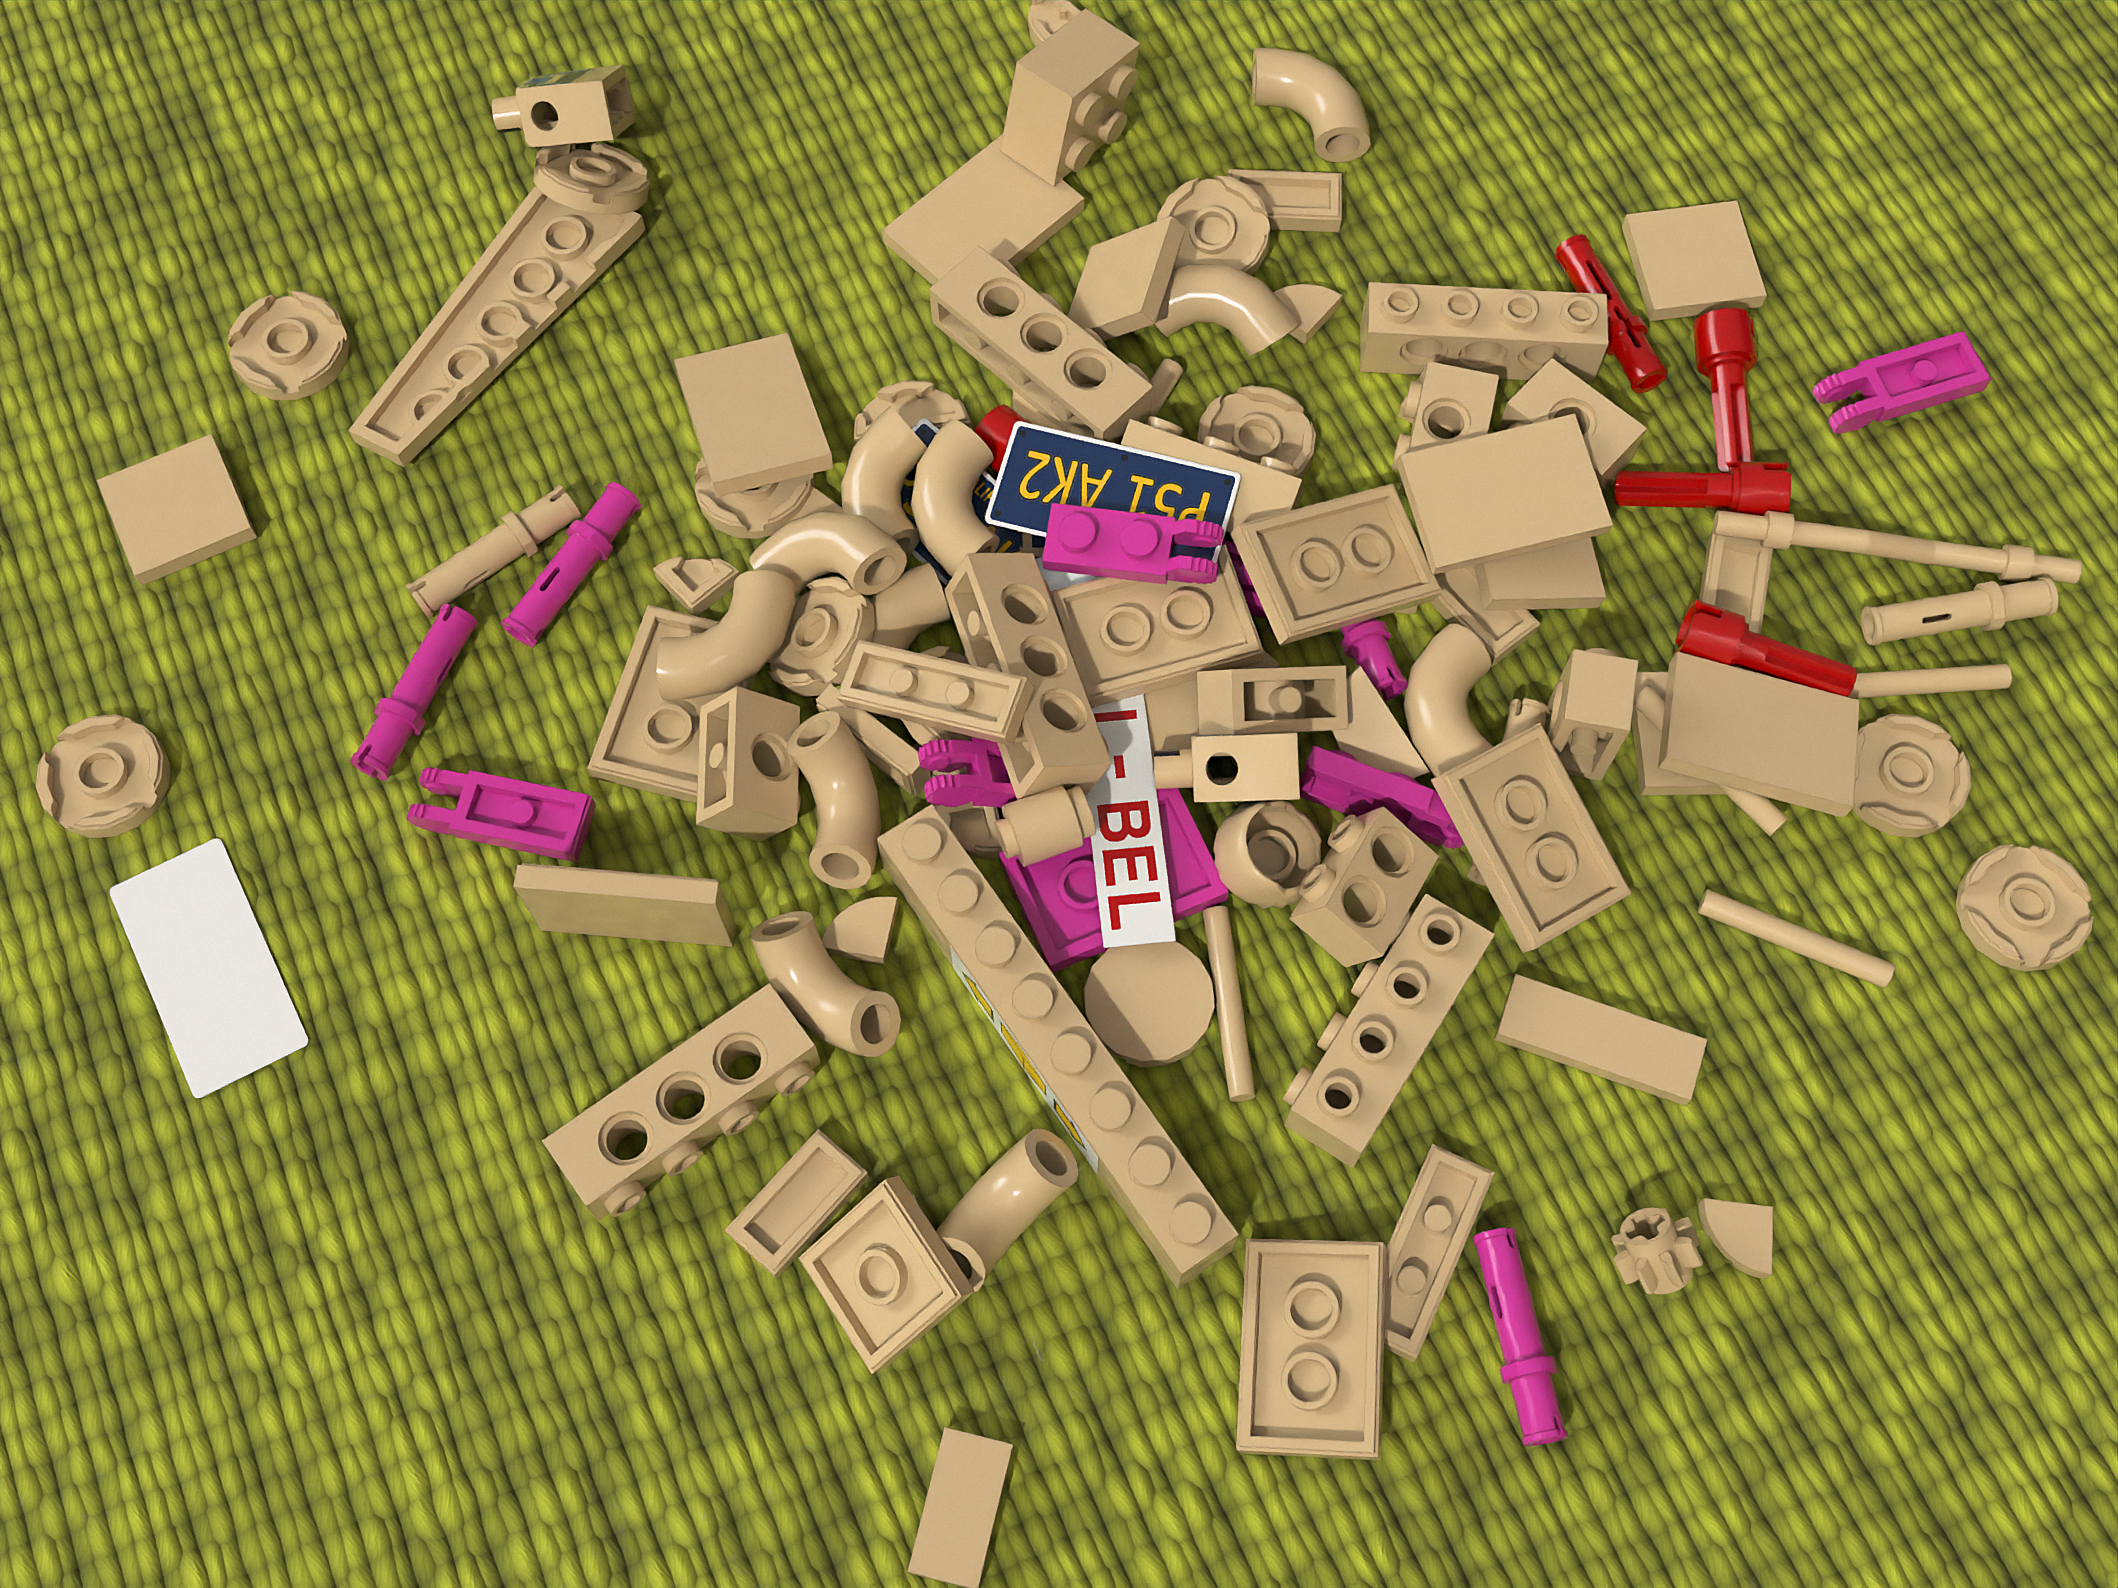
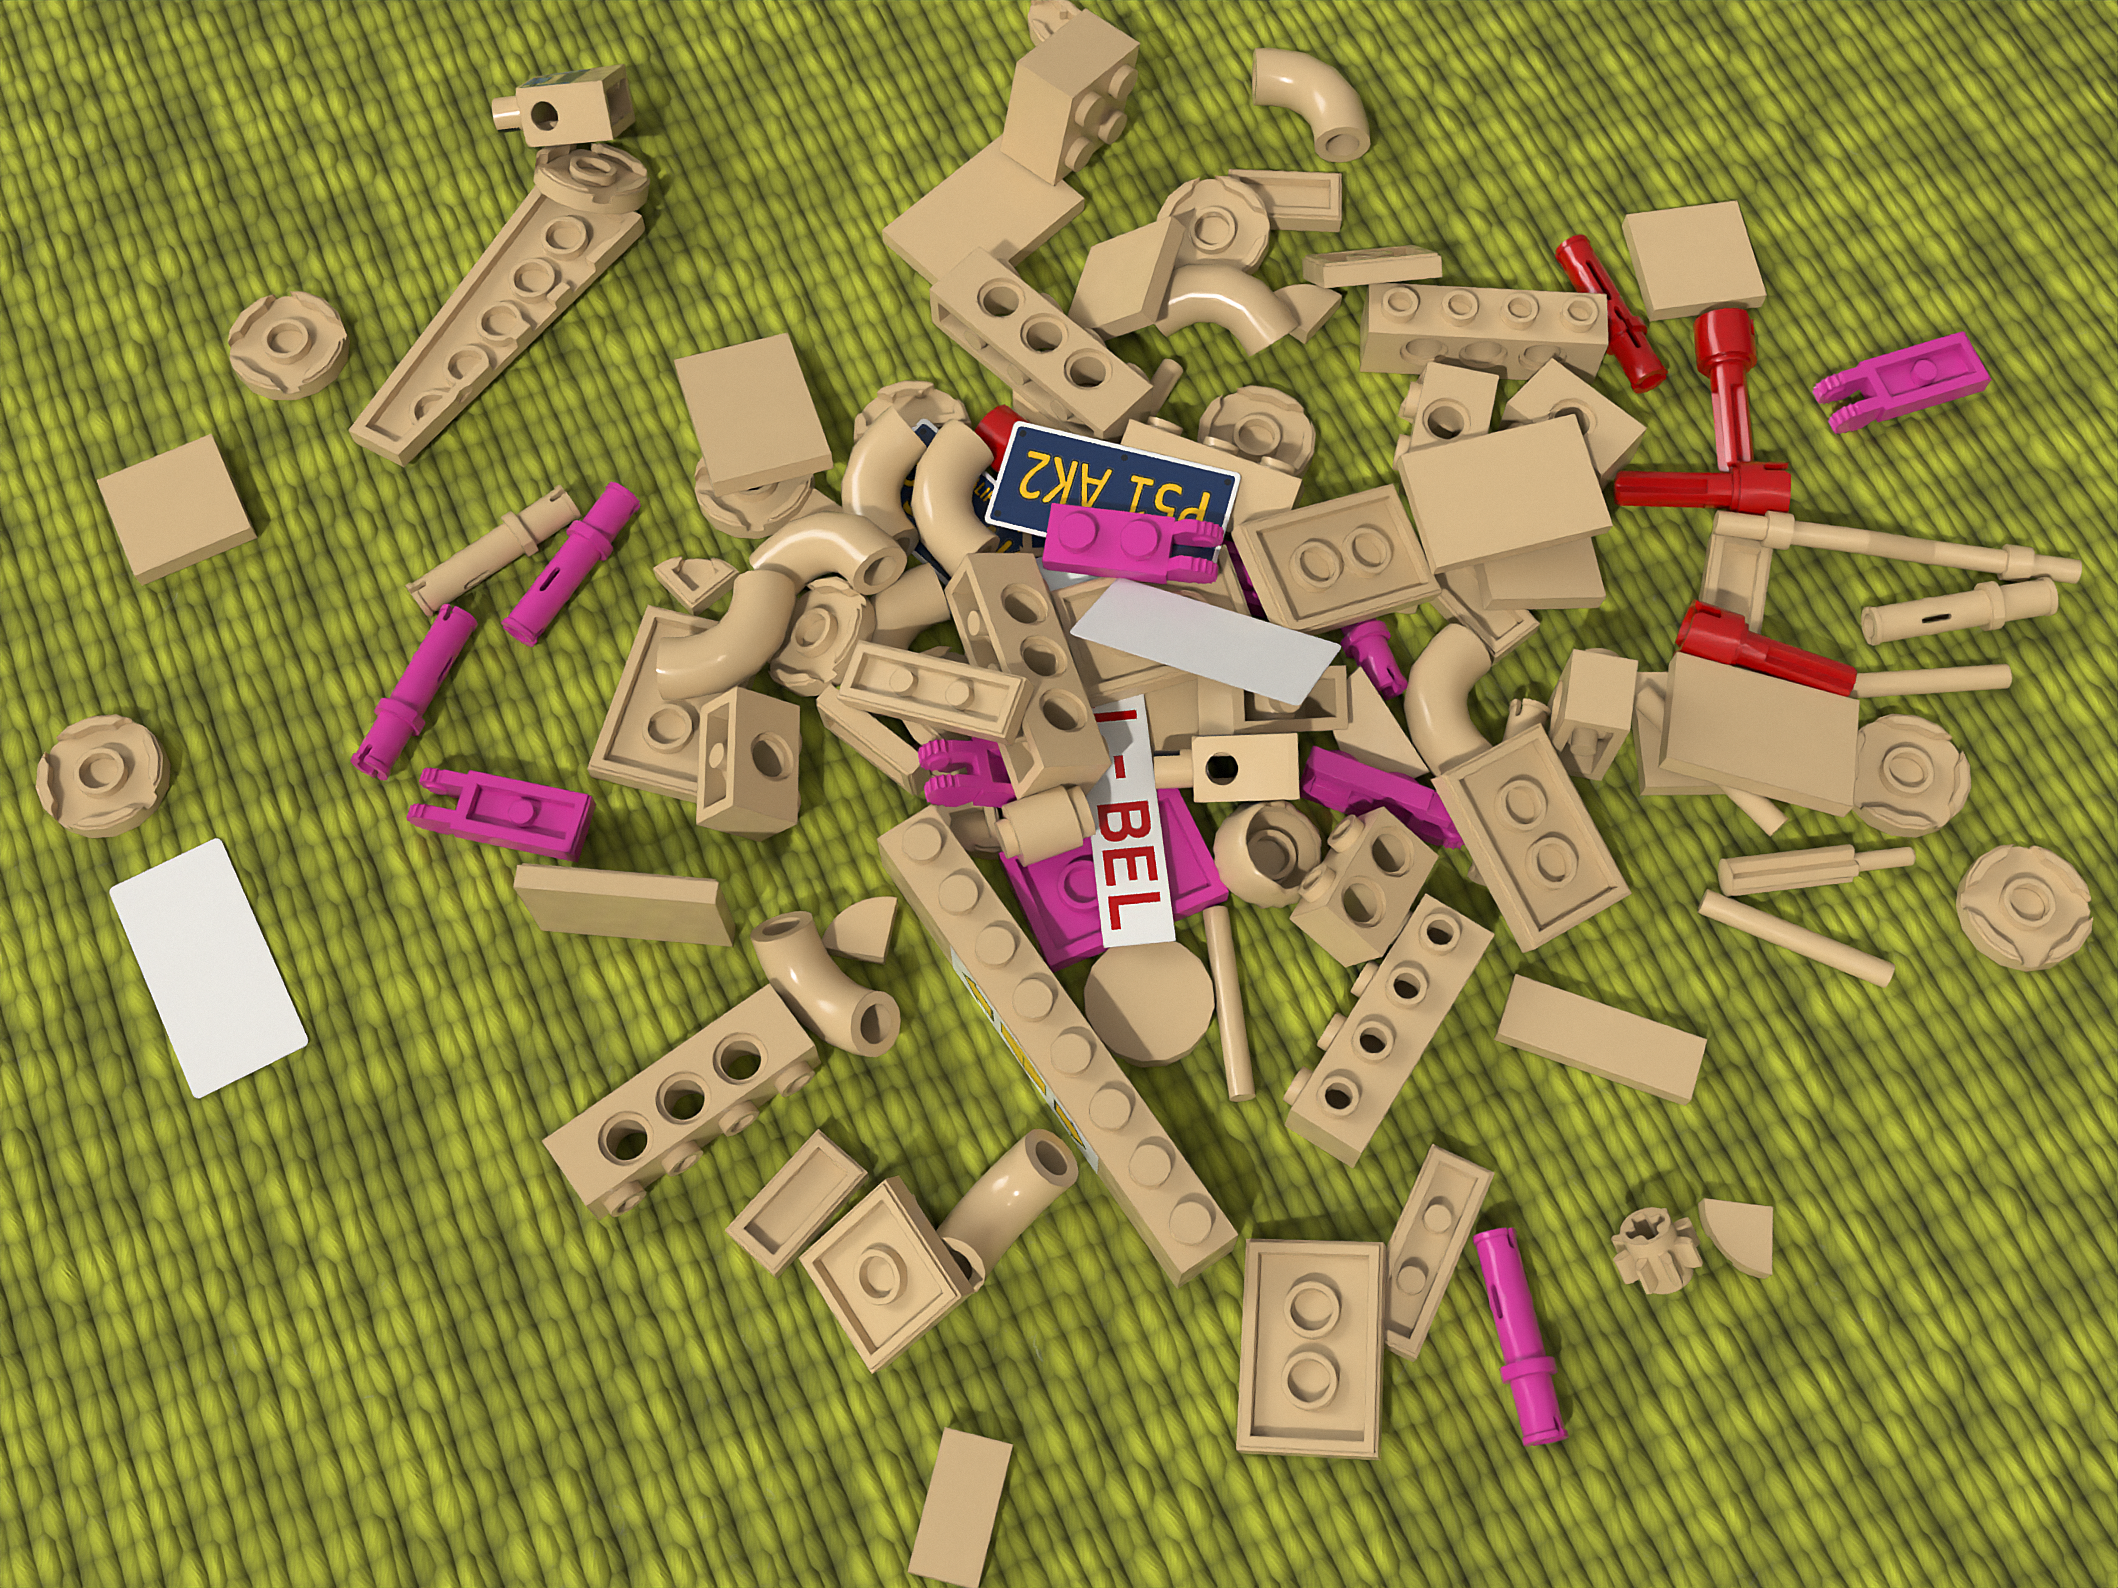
tan cylinder [786,711,882,889] -> none
none -> white sticker [1070,578,1341,706]
none -> tan tile [1302,245,1442,288]
none -> tan axle [1718,844,1916,897]

